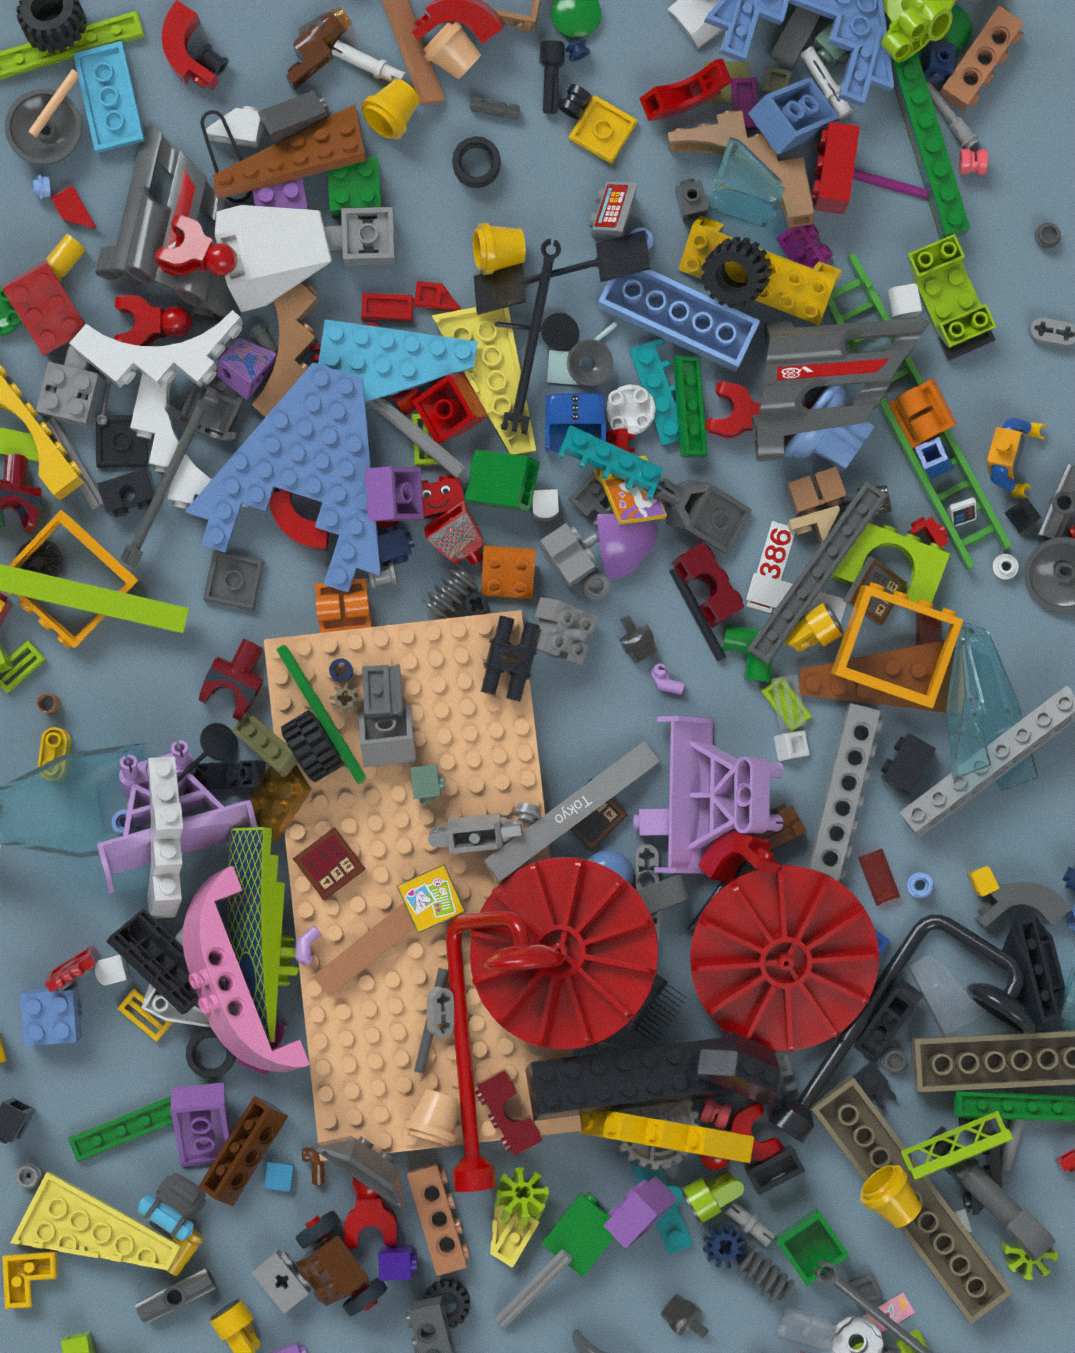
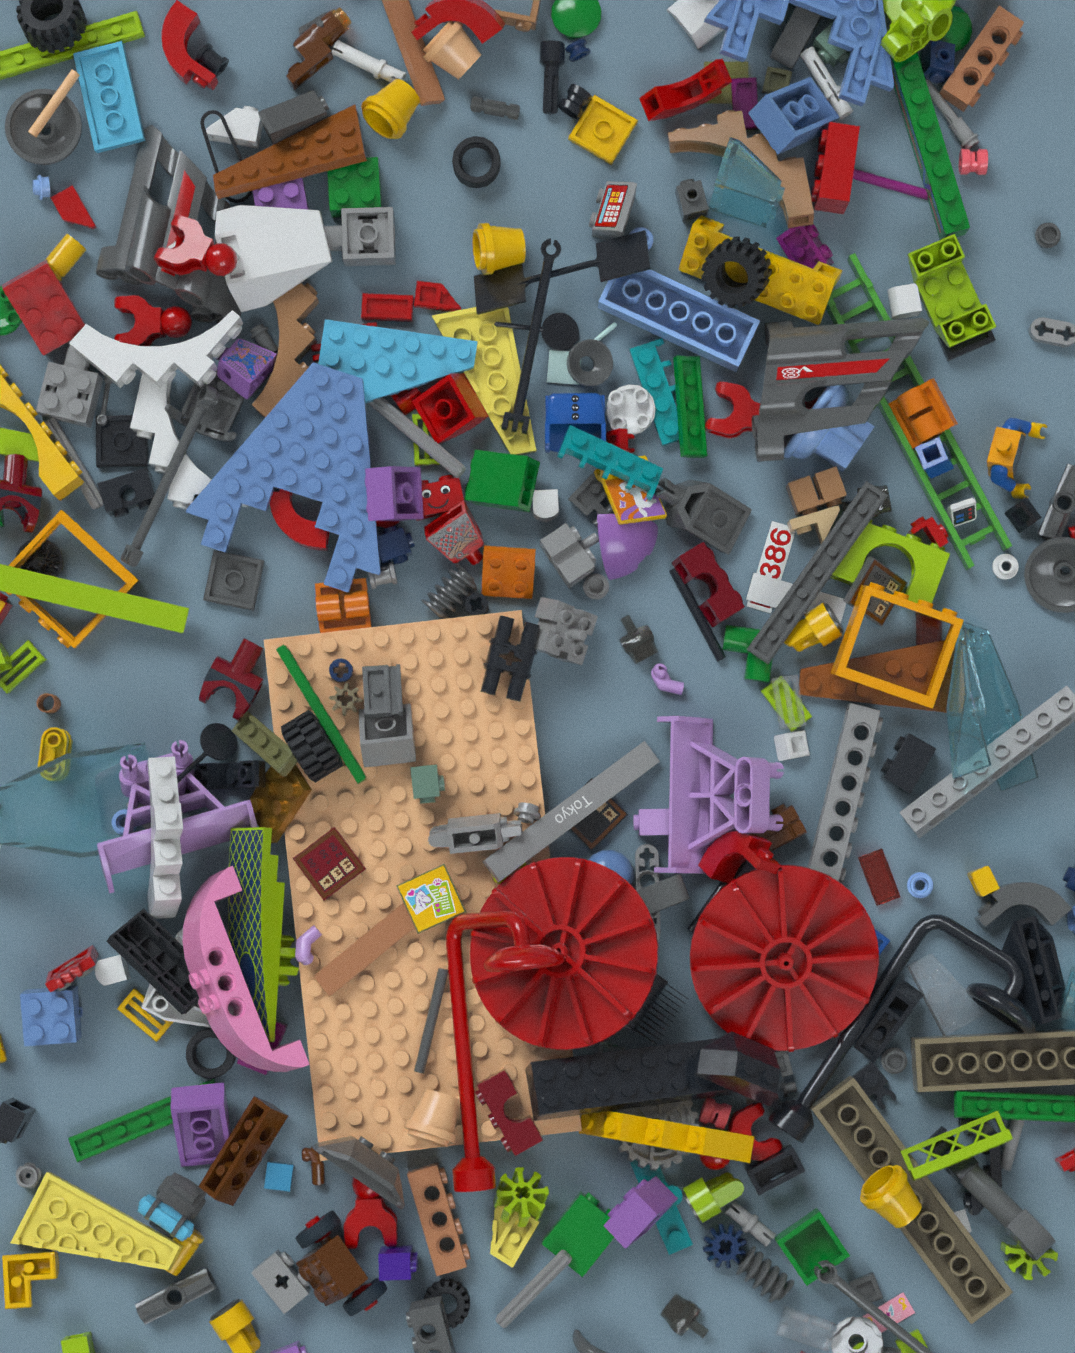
light grey beam [427,986,454,1038] -> none

